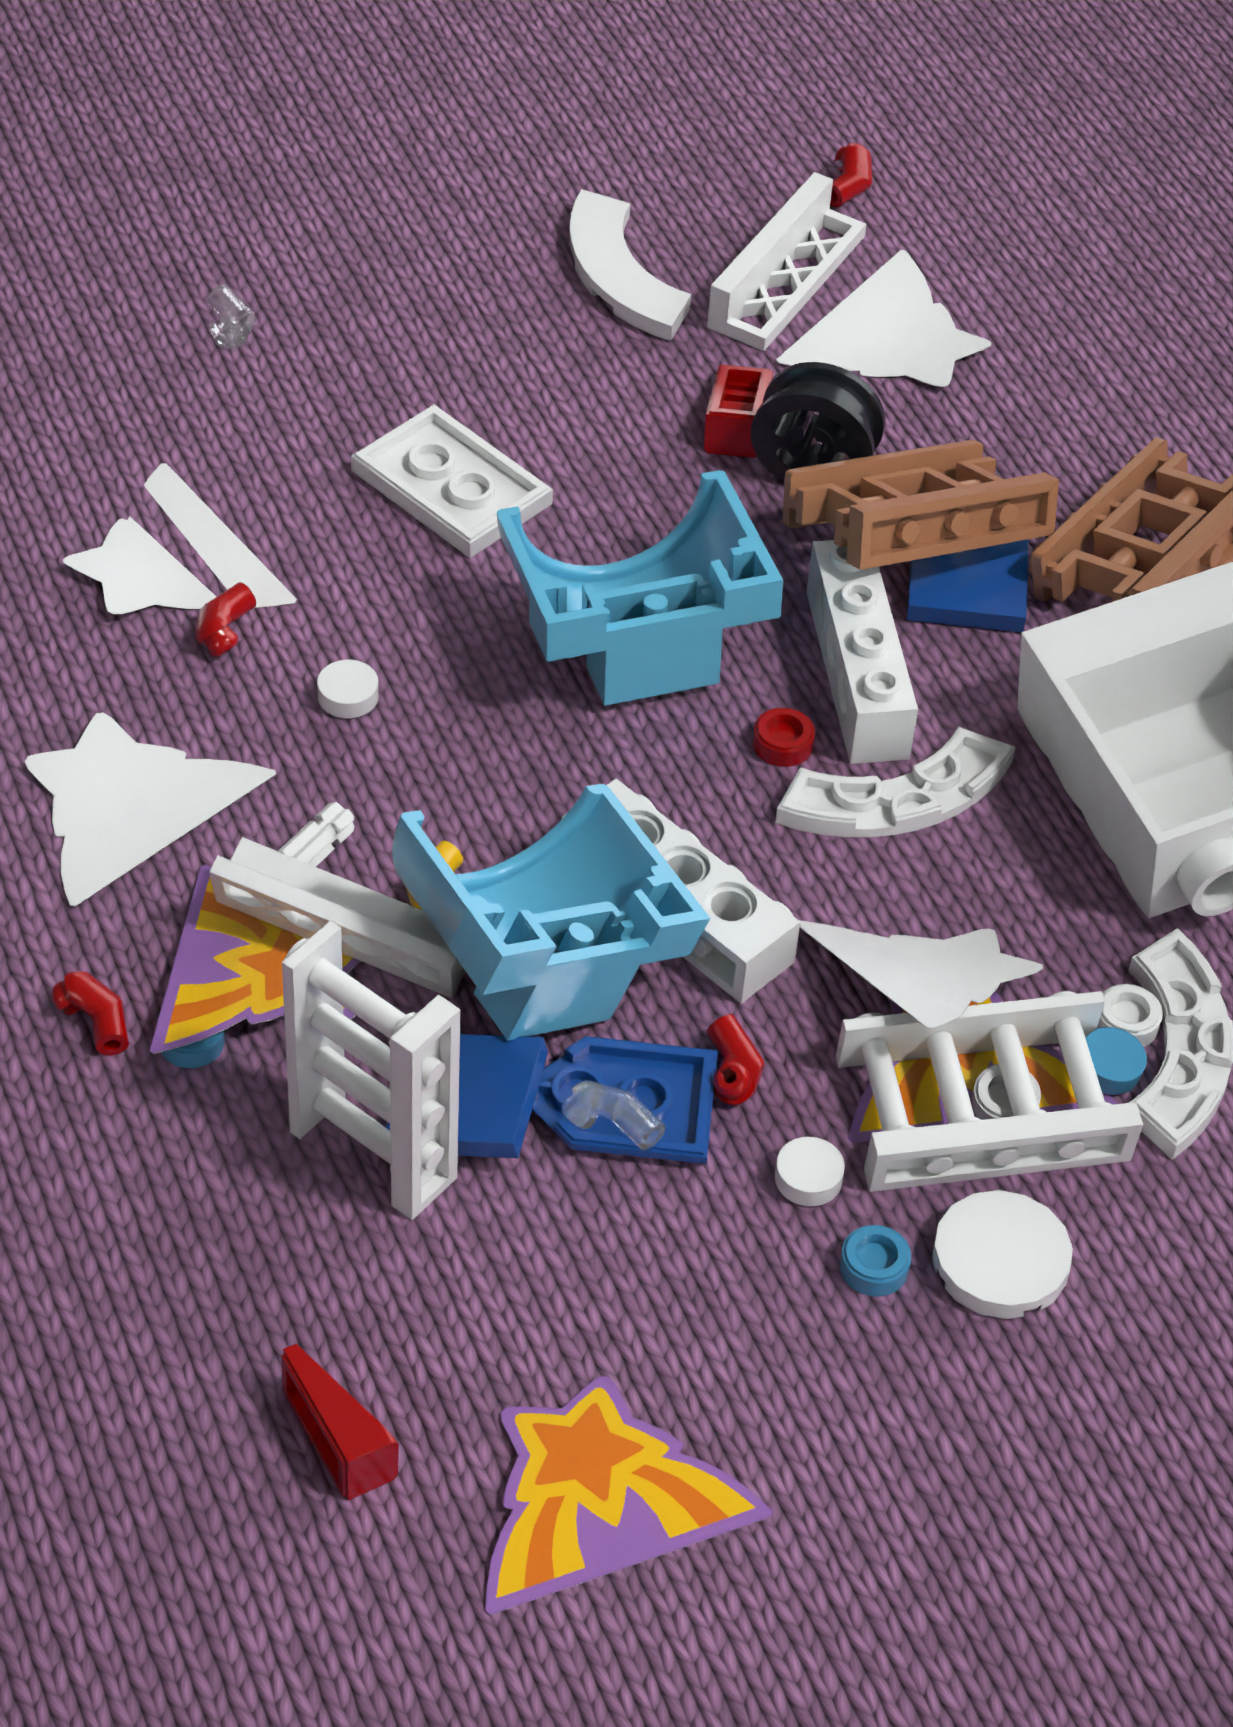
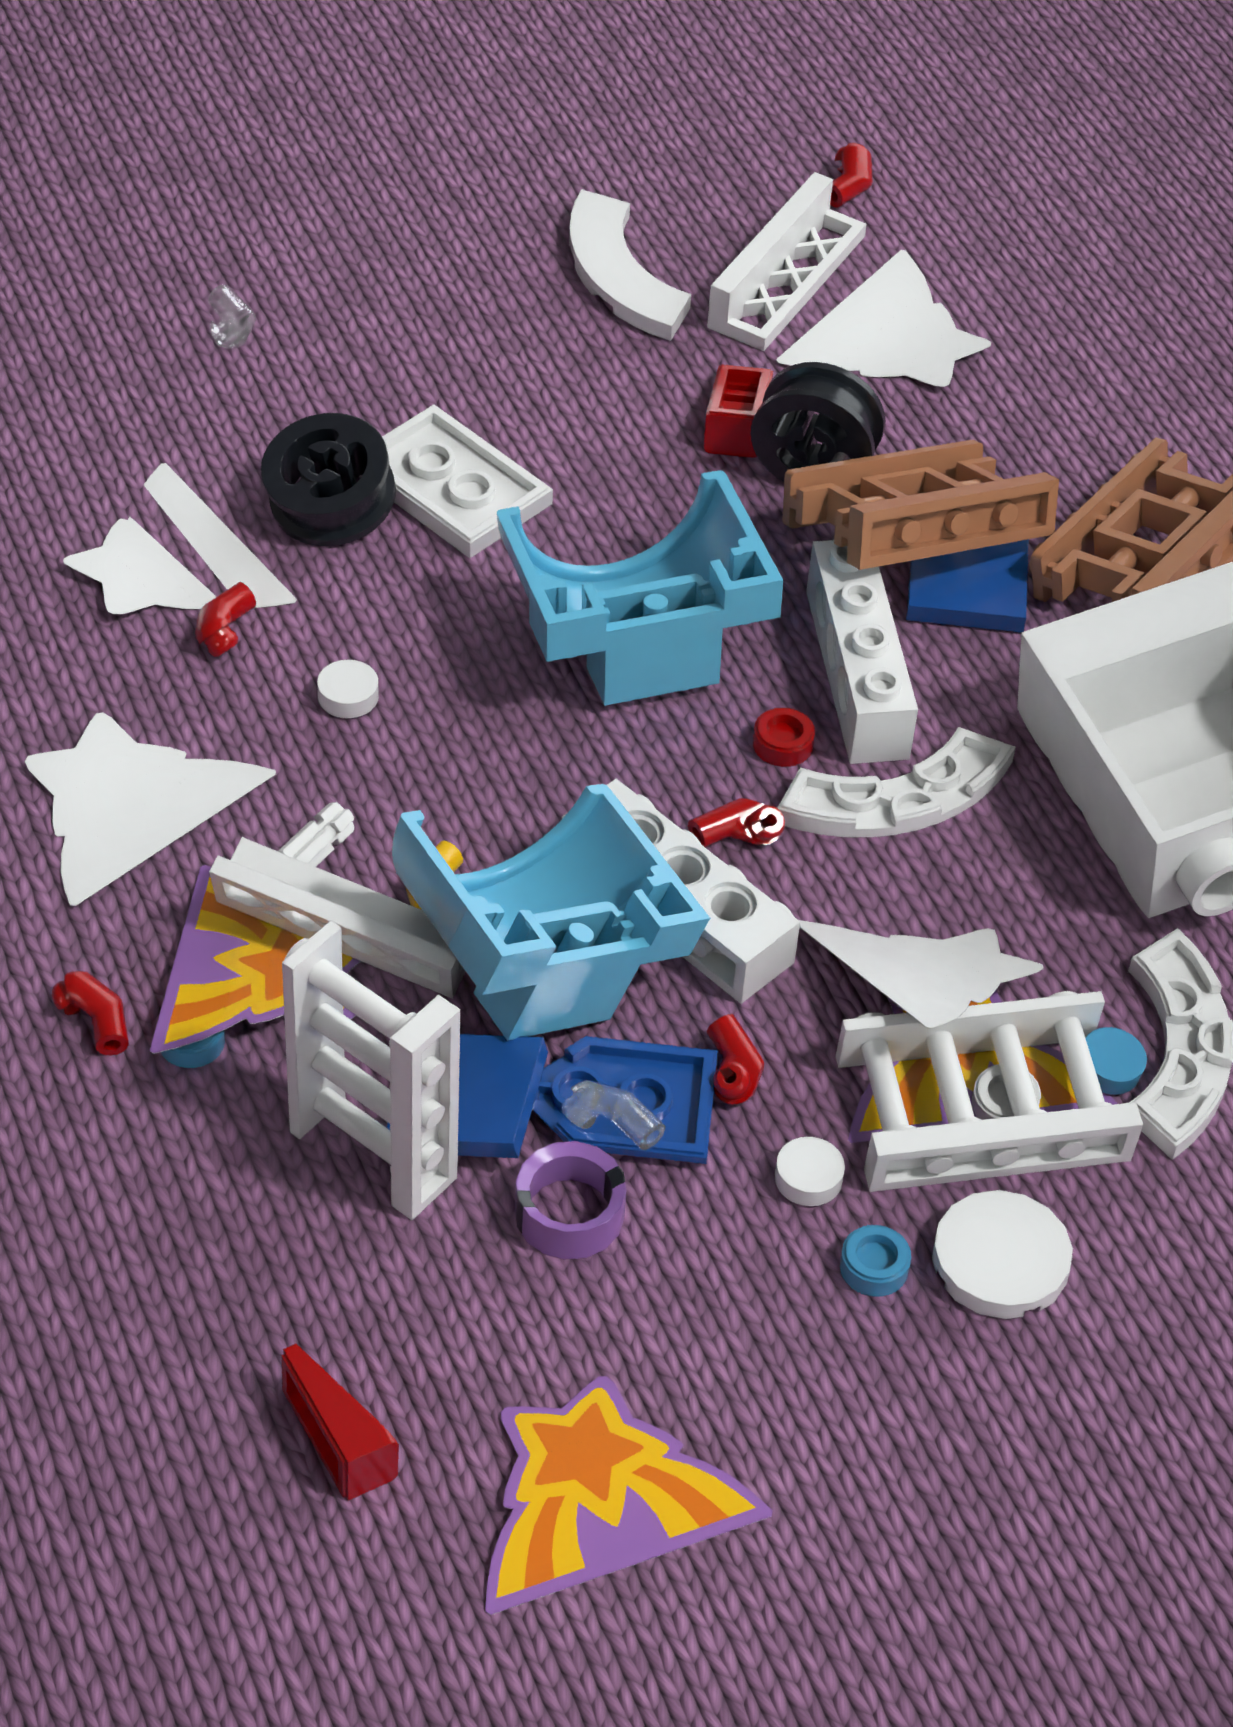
white tile [1097,984,1163,1047] -> none
none -> black wheel [261,413,396,546]
none -> medium lavender piece [515,1141,627,1259]
none -> red arm [688,798,785,847]

